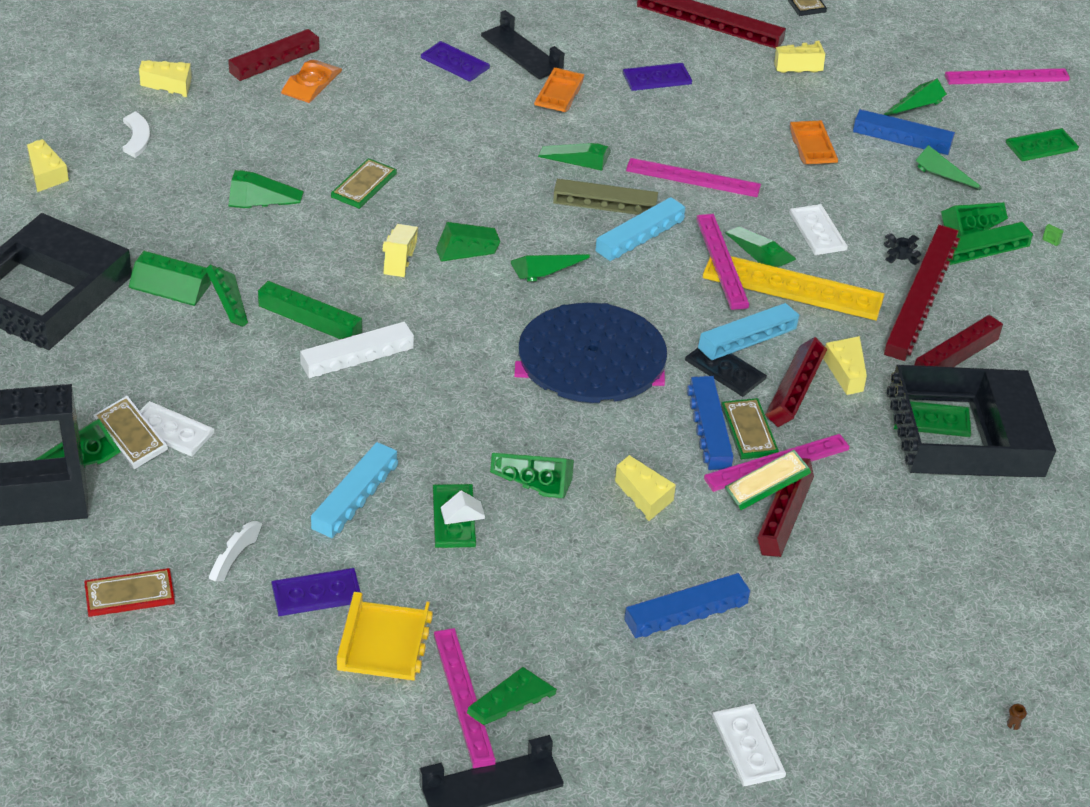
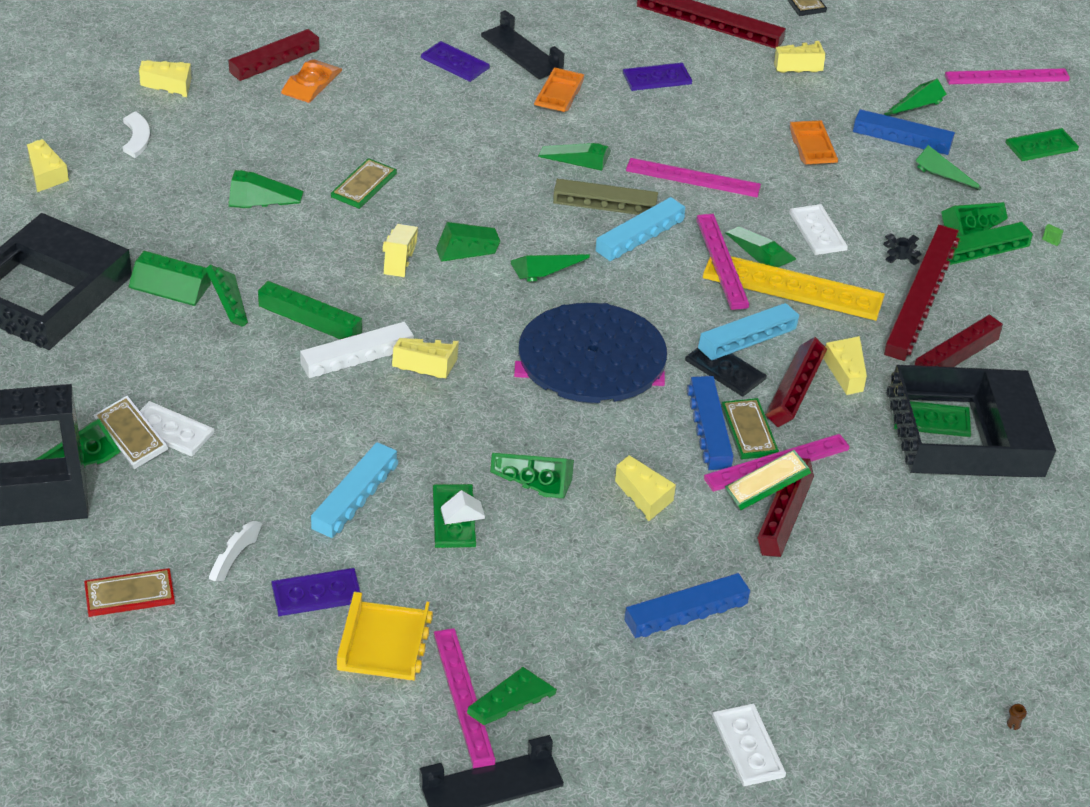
none -> light yellow wedge [392,338,459,379]

